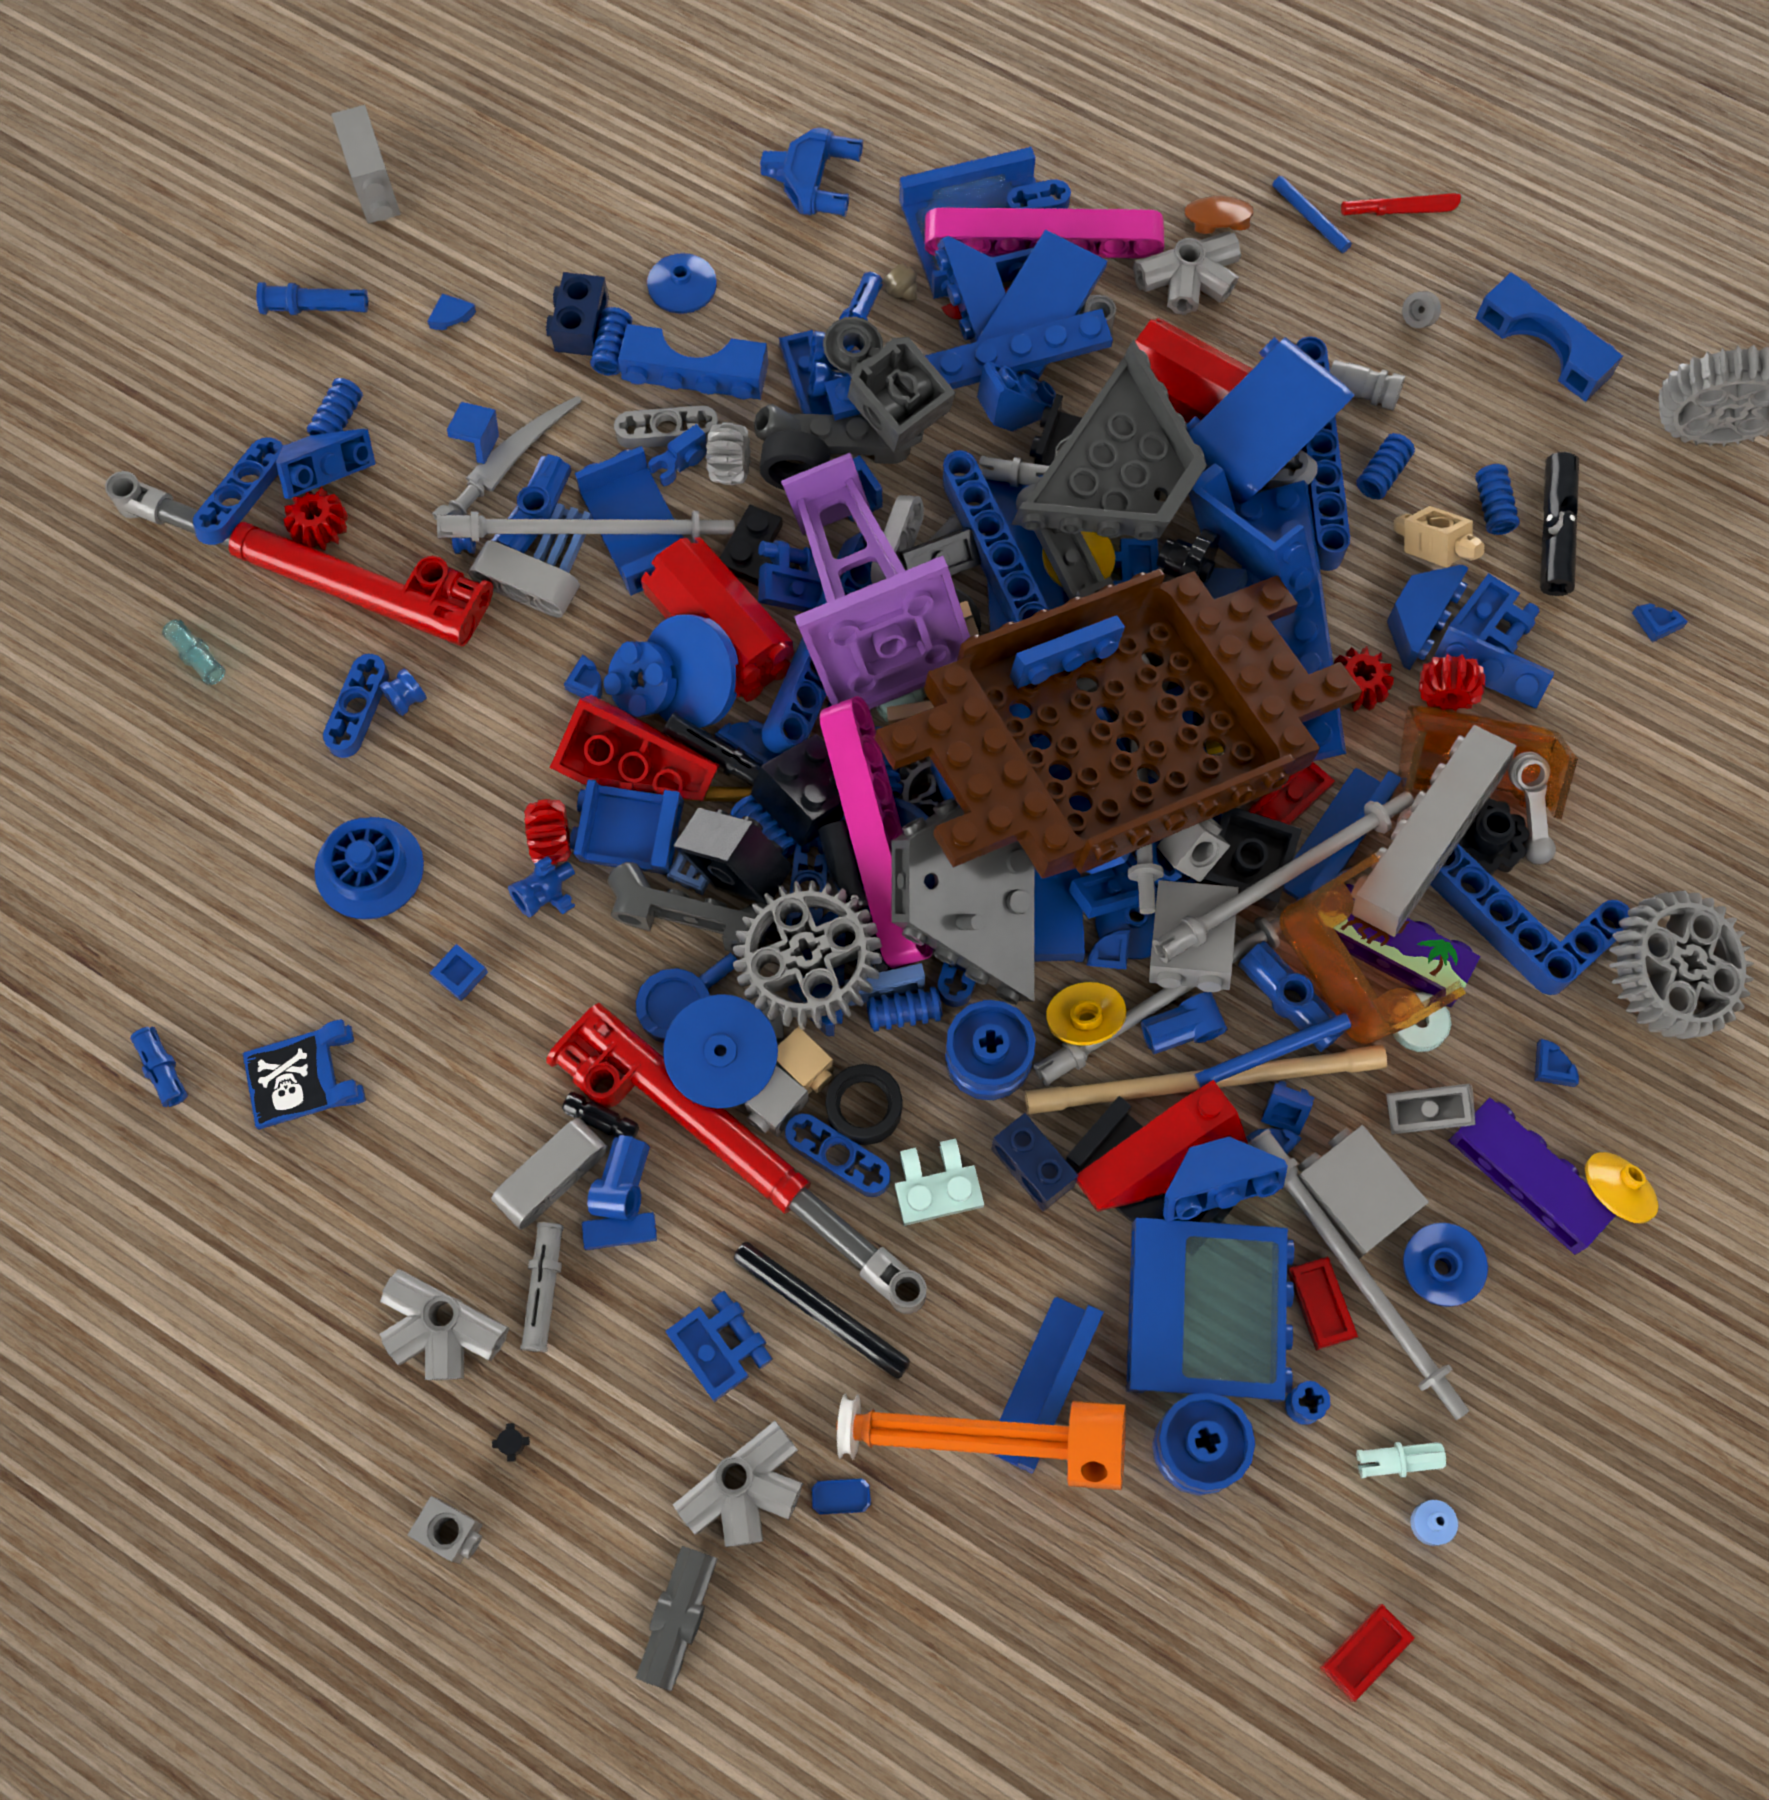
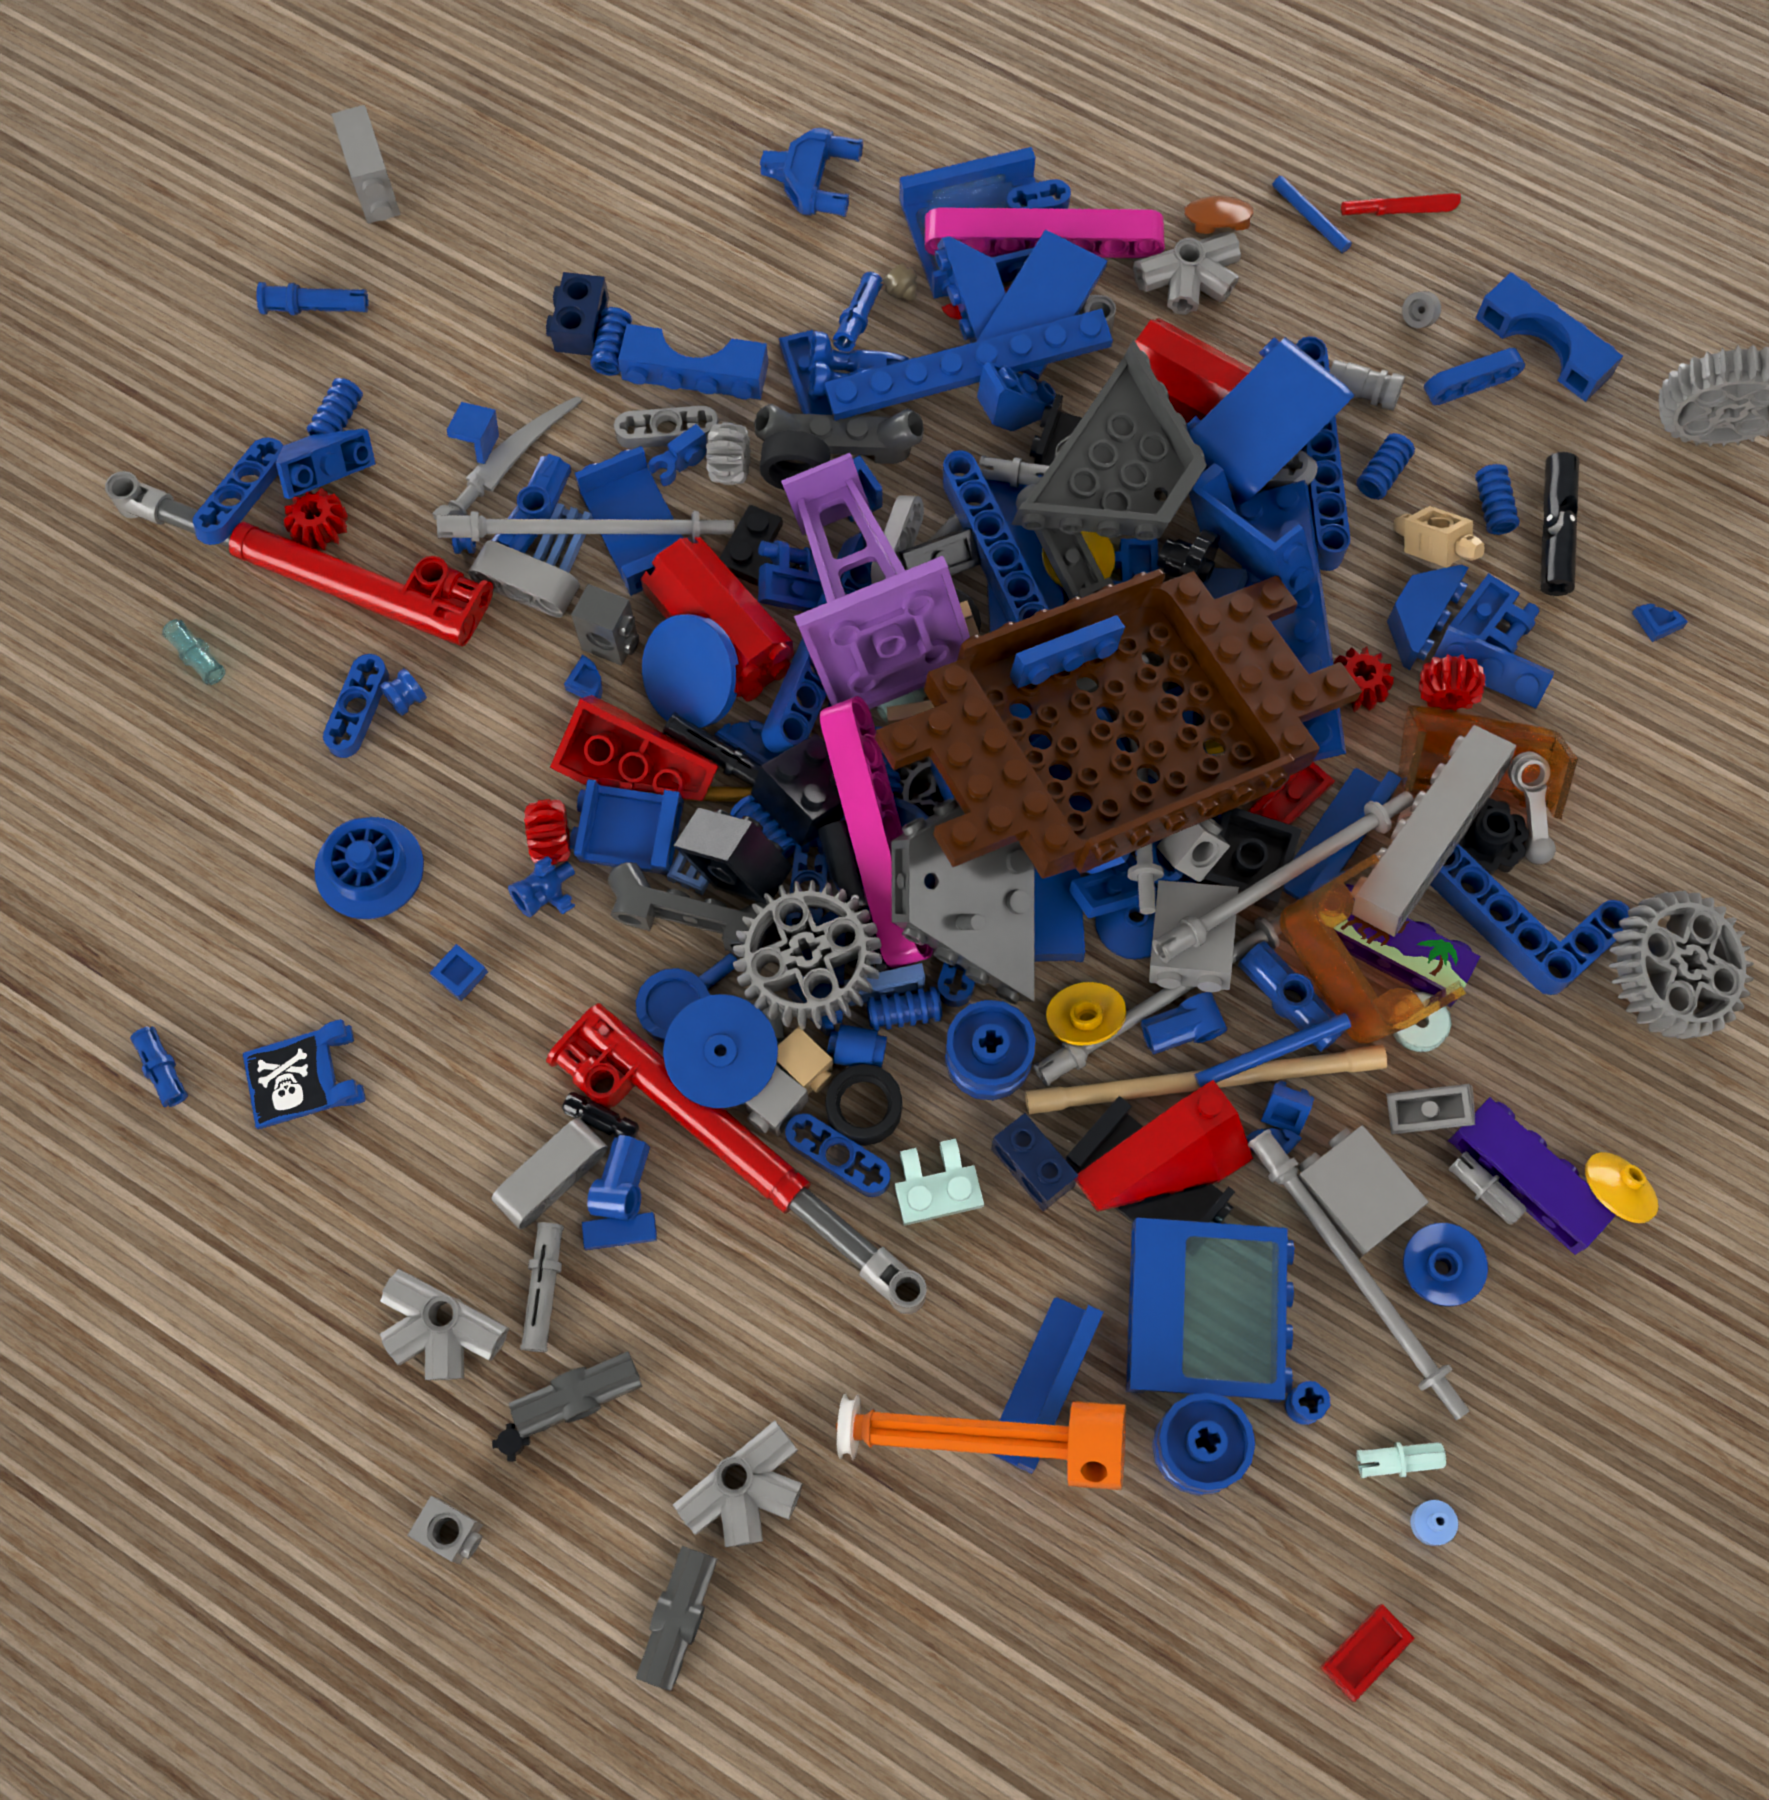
blue tile [428,294,476,330] -> none
blue plate [604,642,677,717] -> none
blue dish [647,253,717,314] -> none
blue plate [665,1291,773,1403] -> none
black axle [733,1242,910,1379] -> none
blue piece [812,1479,871,1515] -> none
dark grey brick [823,317,956,452] -> none
blue tile [1086,929,1130,970] -> none
blue slope [1163,1137,1288,1222] -> none
red tile [1287,1257,1358,1351] -> none
blue tile [1534,1039,1579,1087] -> none
none -> dark grey piece [509,1352,643,1439]
none -> dark grey brick [571,584,639,666]
none -> blue brick [827,1024,887,1068]
none -> blue beam [1424,348,1525,405]
none -> light grey axle [1448,1151,1526,1224]

